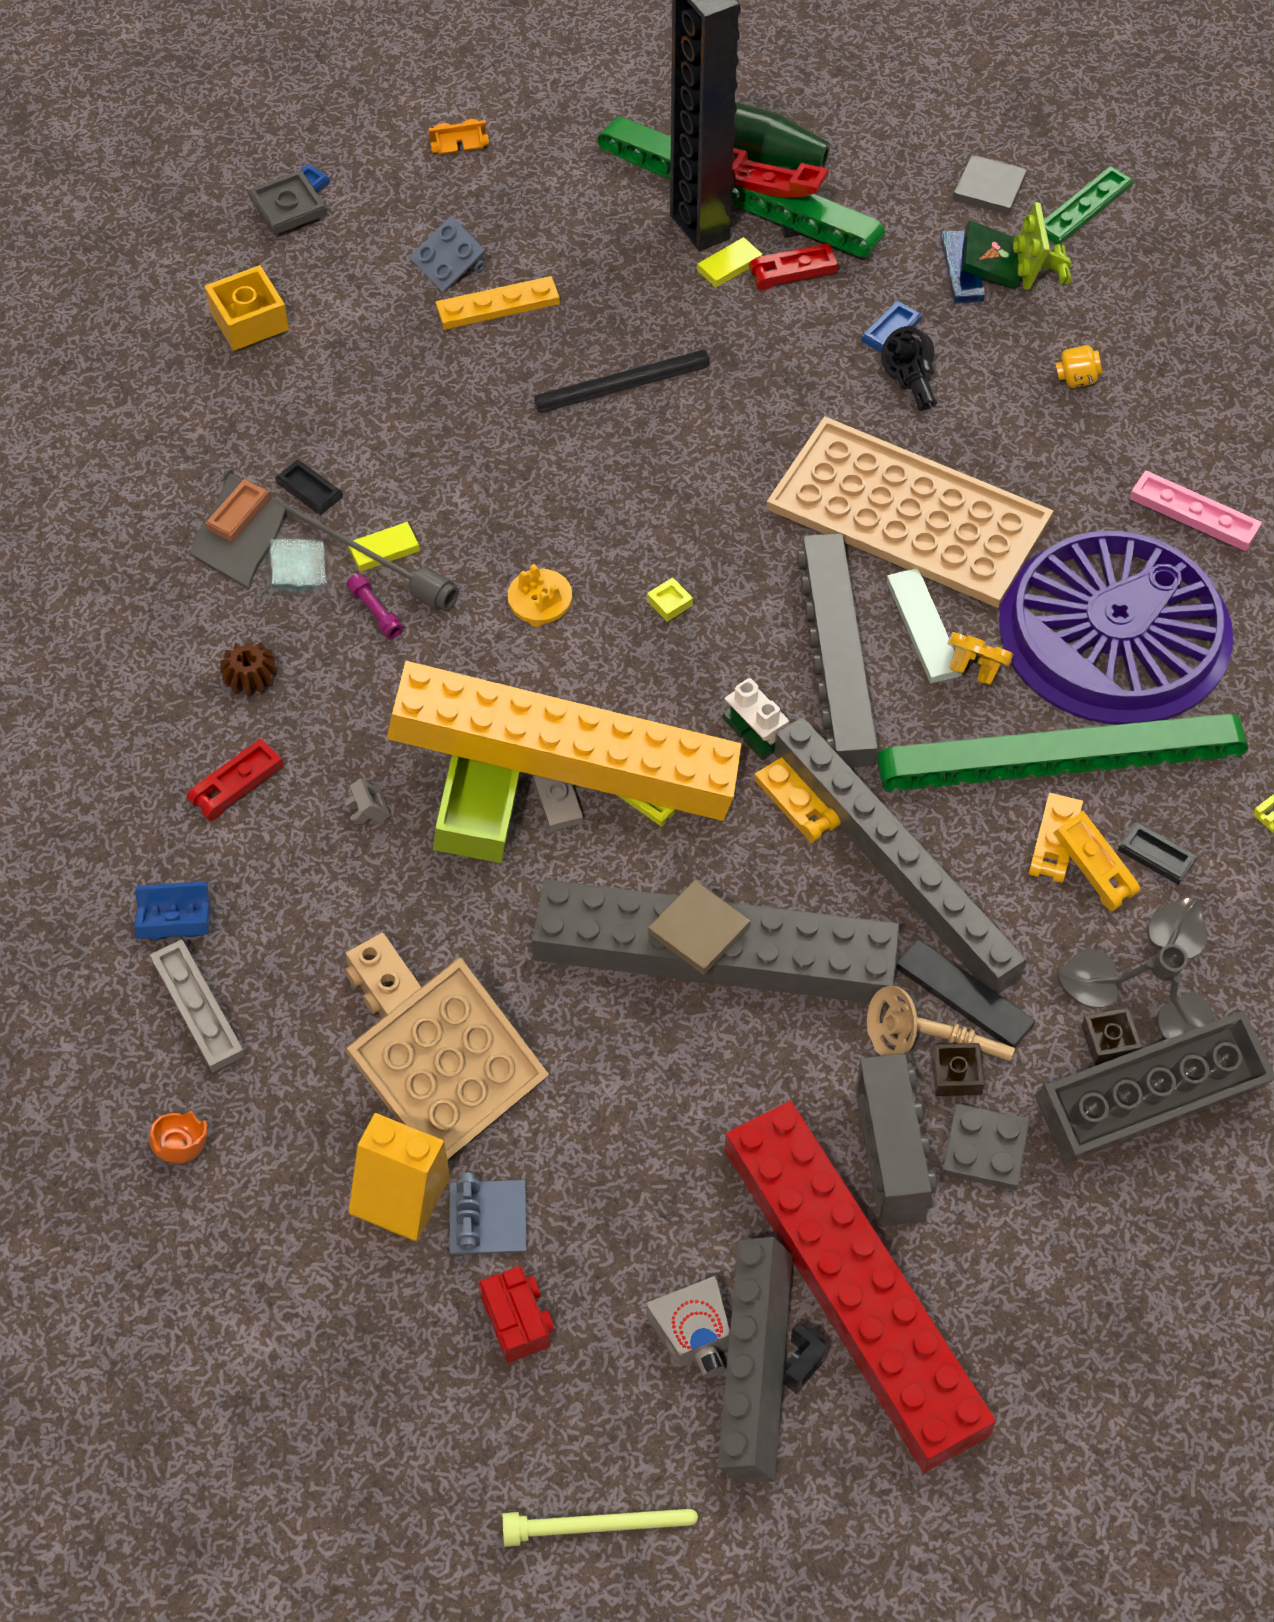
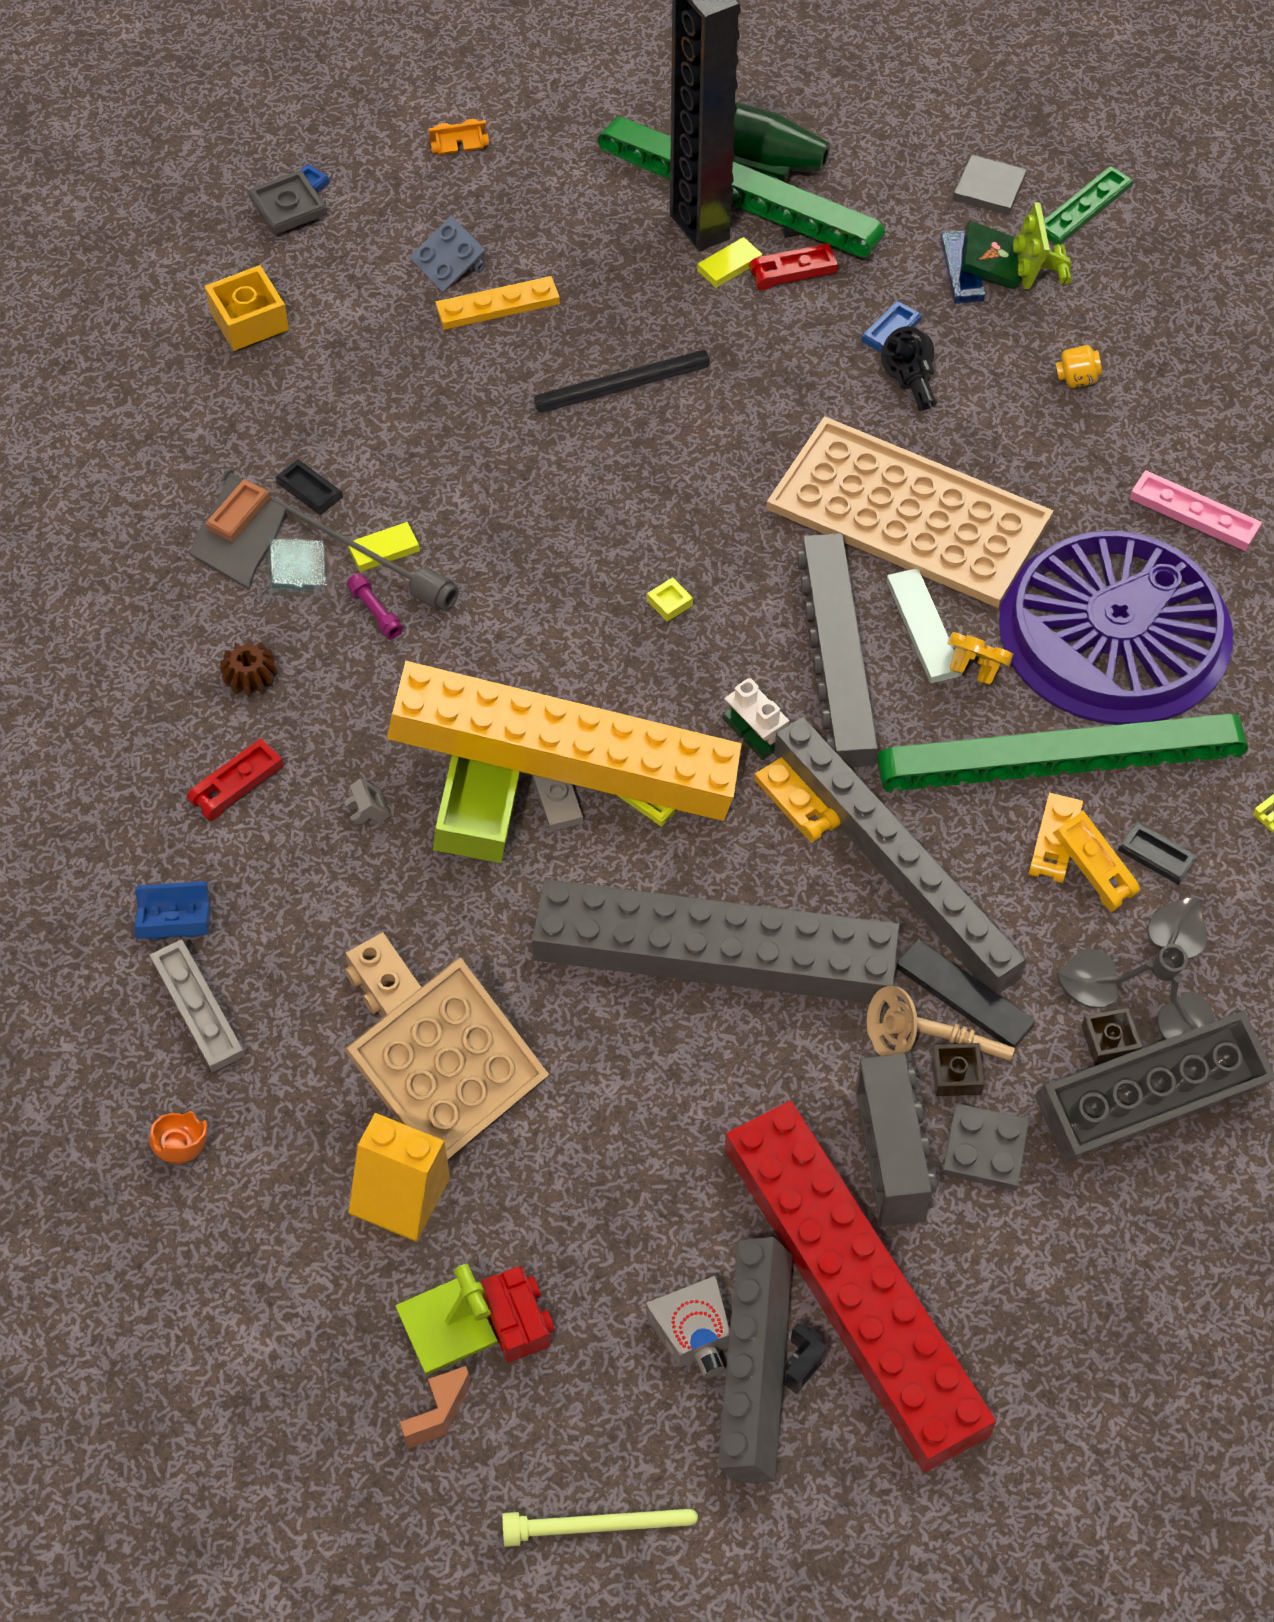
sand blue hinge [450,1173,526,1255] -> none
yellow plate [507,564,572,627] -> none
dark tan tile [648,880,751,975] -> none
red slope [732,148,829,197] -> none
none -> lime plate [395,1264,498,1375]
none -> nougat slope [400,1366,471,1448]

